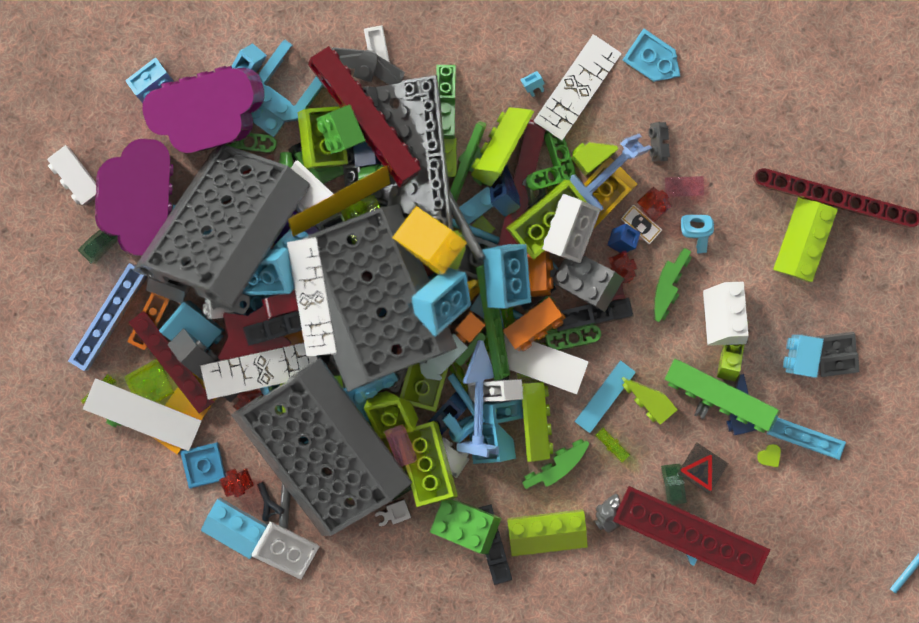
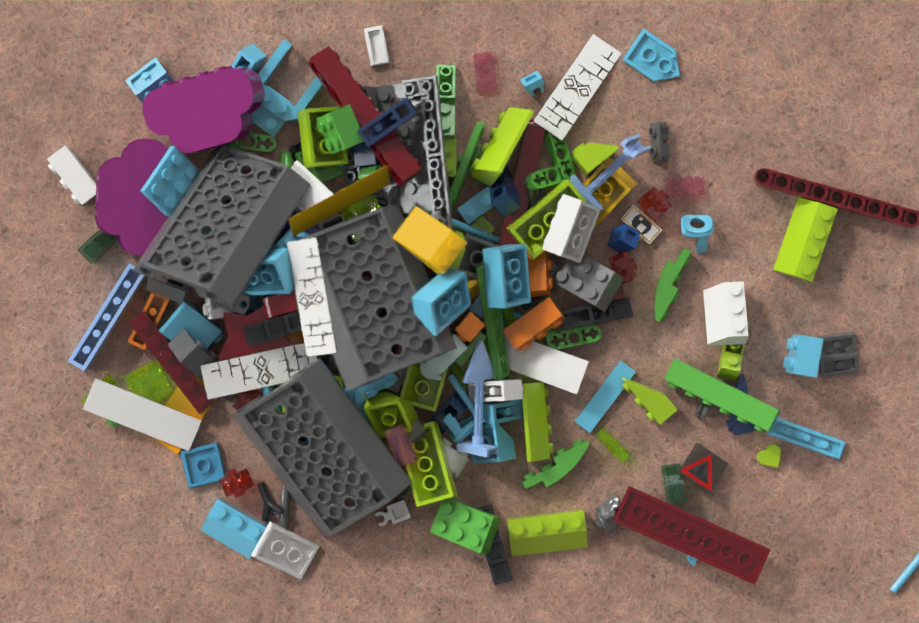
dark grey plate [332,47,405,85] -> none
dark grey piece [449,190,486,262] -> none
none -> medium azure plate [140,146,200,216]
none -> dark blue slope [357,97,419,147]
none -> clear smoke slope [409,419,429,443]
none -> clear pink tile [473,51,497,92]

